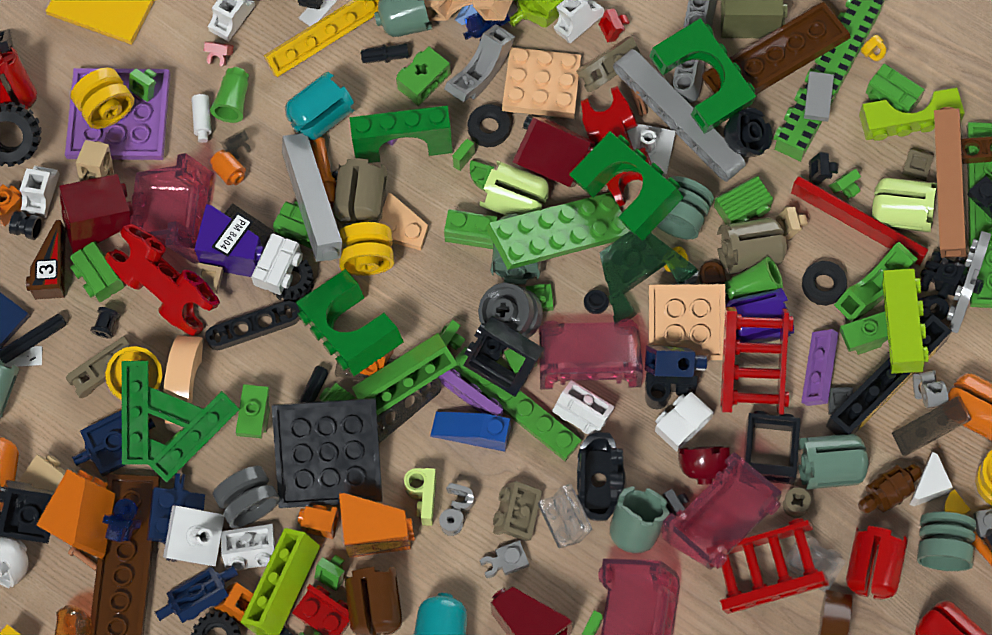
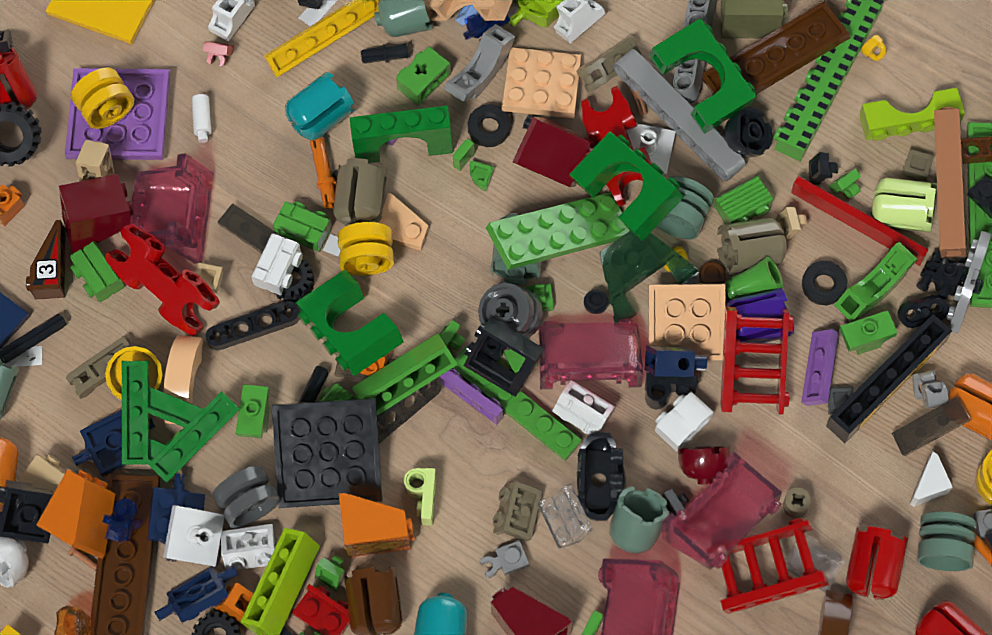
black wheel [9,210,42,240] -> none
white brick [20,166,60,218] -> none
black bush [90,307,120,339] -> none
bright green tile [129,69,157,102] -> none
dark purple slope [194,204,264,277] -> none
bright green plant [210,67,249,123] -> none
orange brick [210,150,246,185] -> none
sticker [212,212,254,257] -> none
clear smoke tile [221,130,251,159] -> none
light grey brick [282,133,342,262] -> none
orange brick [298,505,339,539] -> none
blue slope [430,412,511,452] -> none
light grey leg [439,483,474,536] -> none
bright green brick [444,209,498,249] -> none
yellowish green cylinder [480,161,549,216] -> none
red tile [598,8,630,43] -> none
black window [742,411,800,485] -> none
sand green cylinder [798,434,869,490] -> none
light grey tile [804,71,834,122] -> none
reddish brown piece [858,464,922,514] -> none
bright green brick [866,63,925,113] -> none
lime brick [882,269,928,374] -> none
yellow tile [944,489,971,515] -> none

